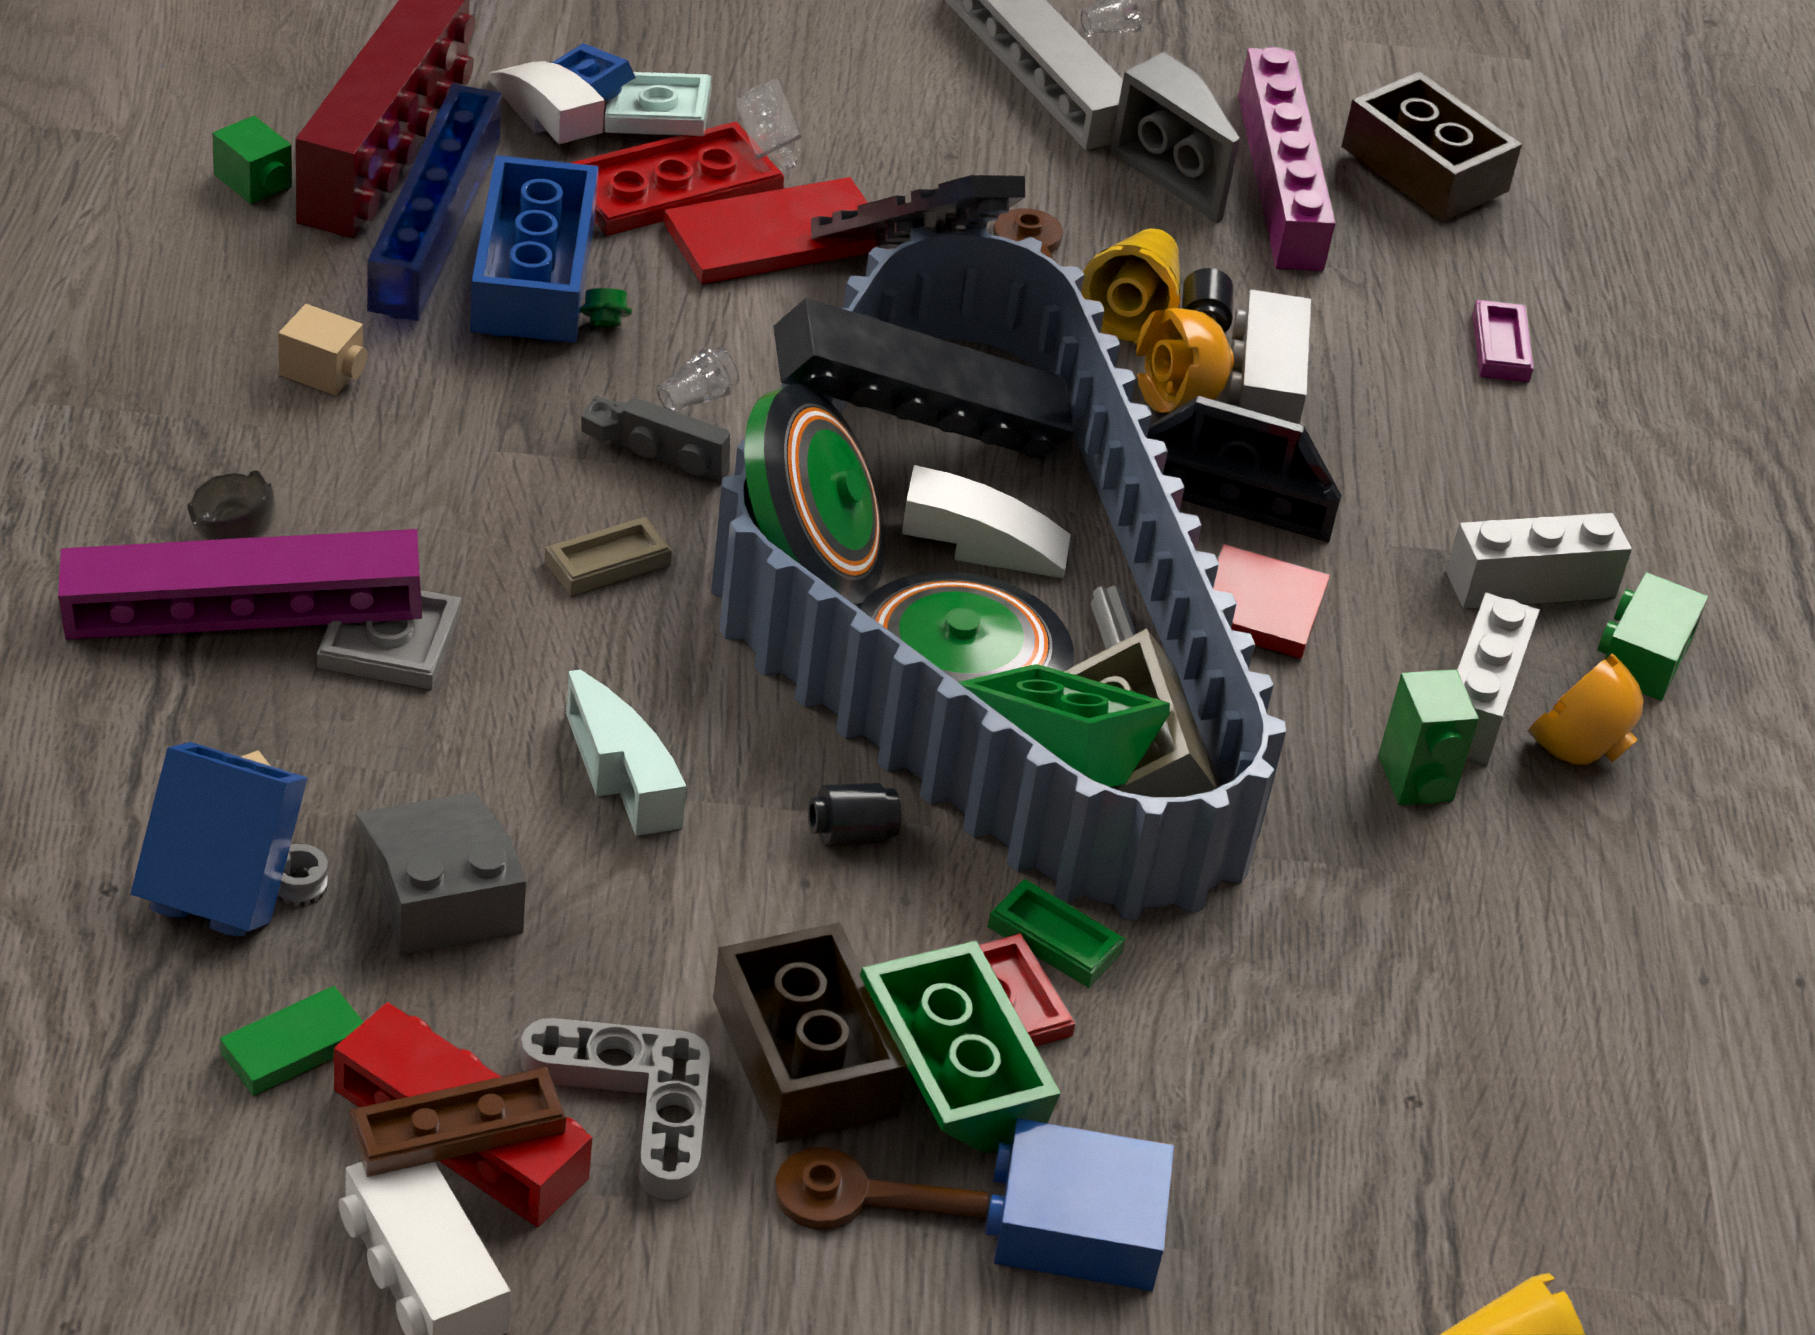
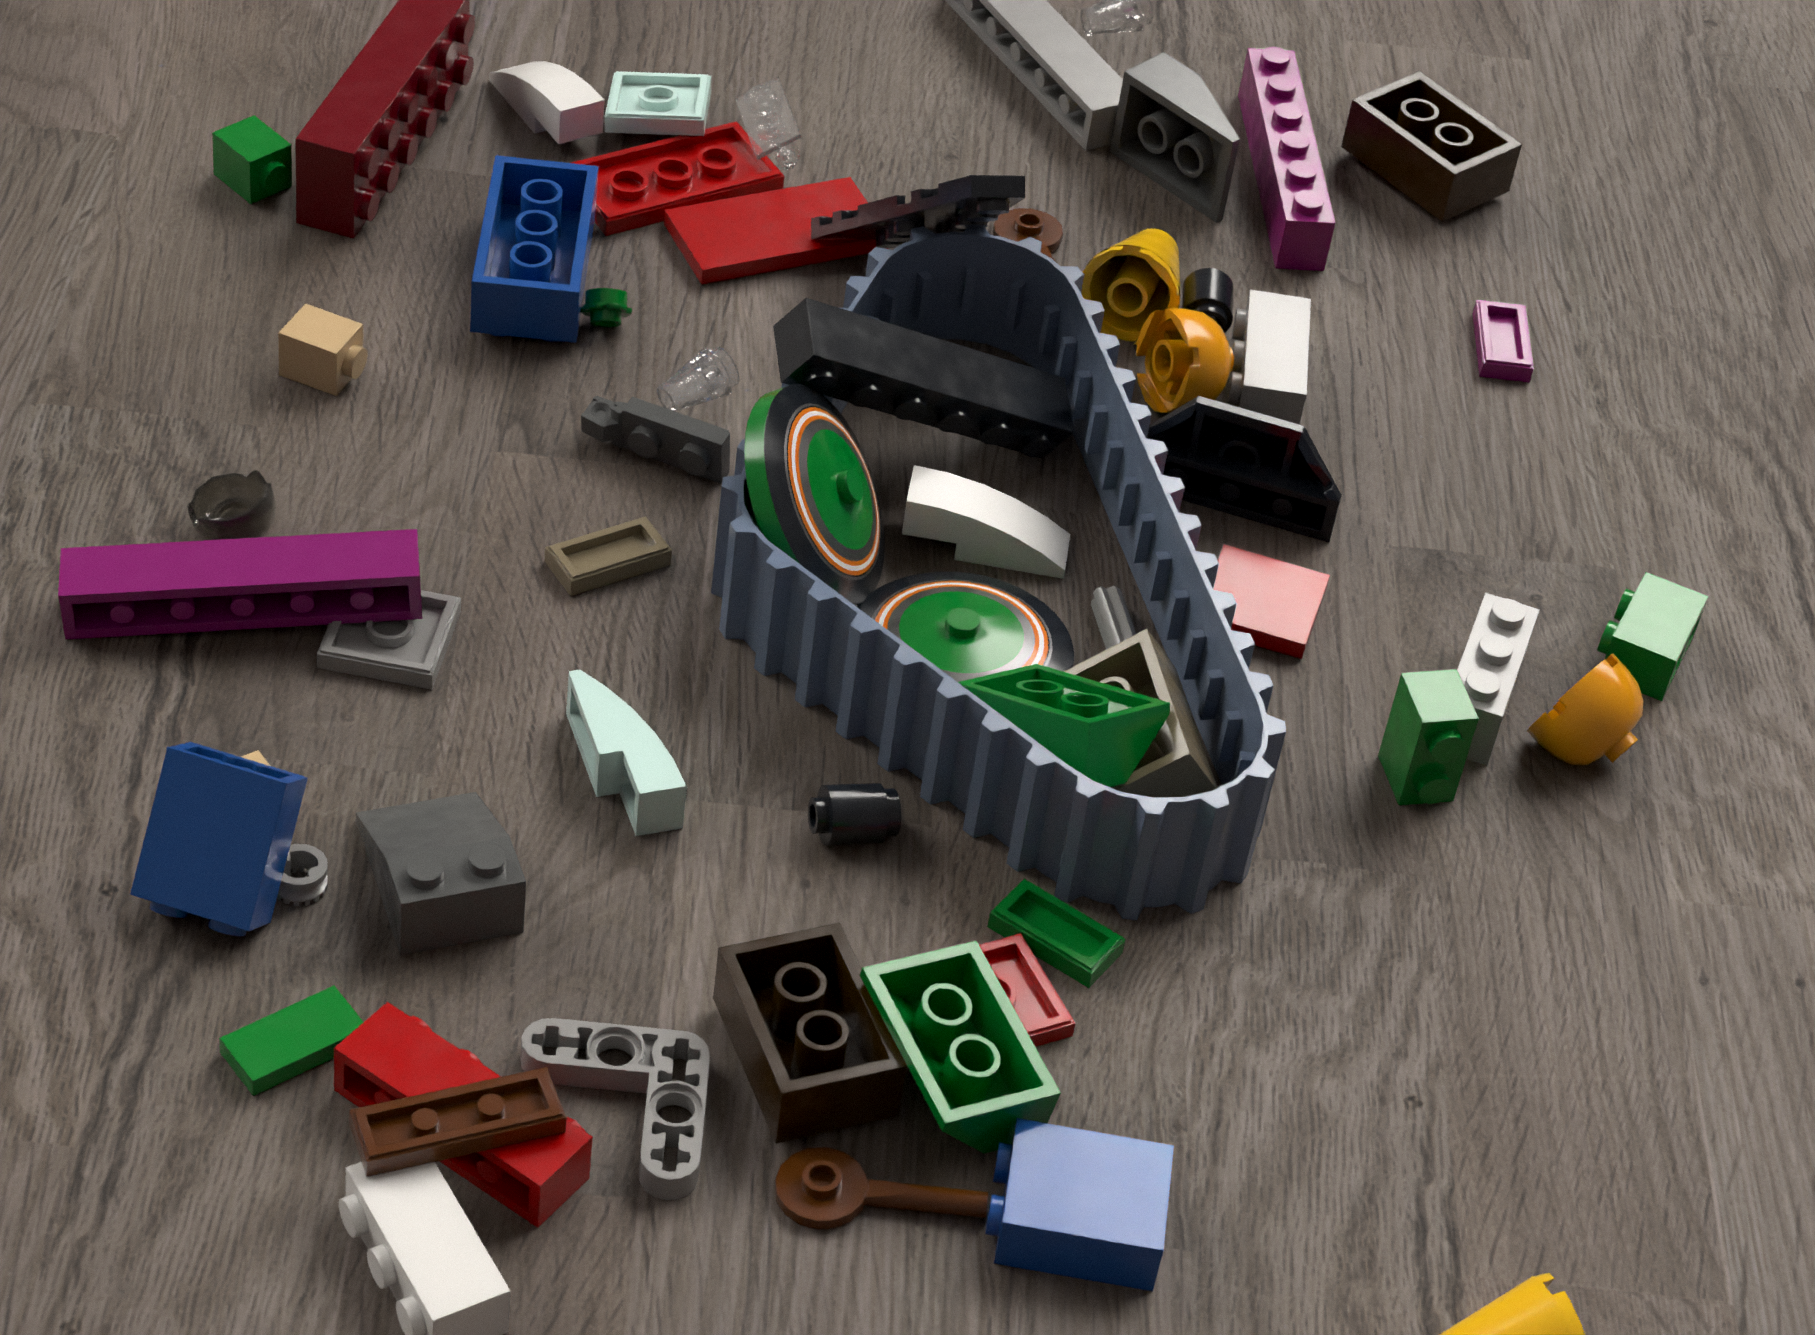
clear blue brick [367,83,502,321] -> none
blue plate [552,43,636,101] -> none
light grey brick [1446,513,1632,609] -> none

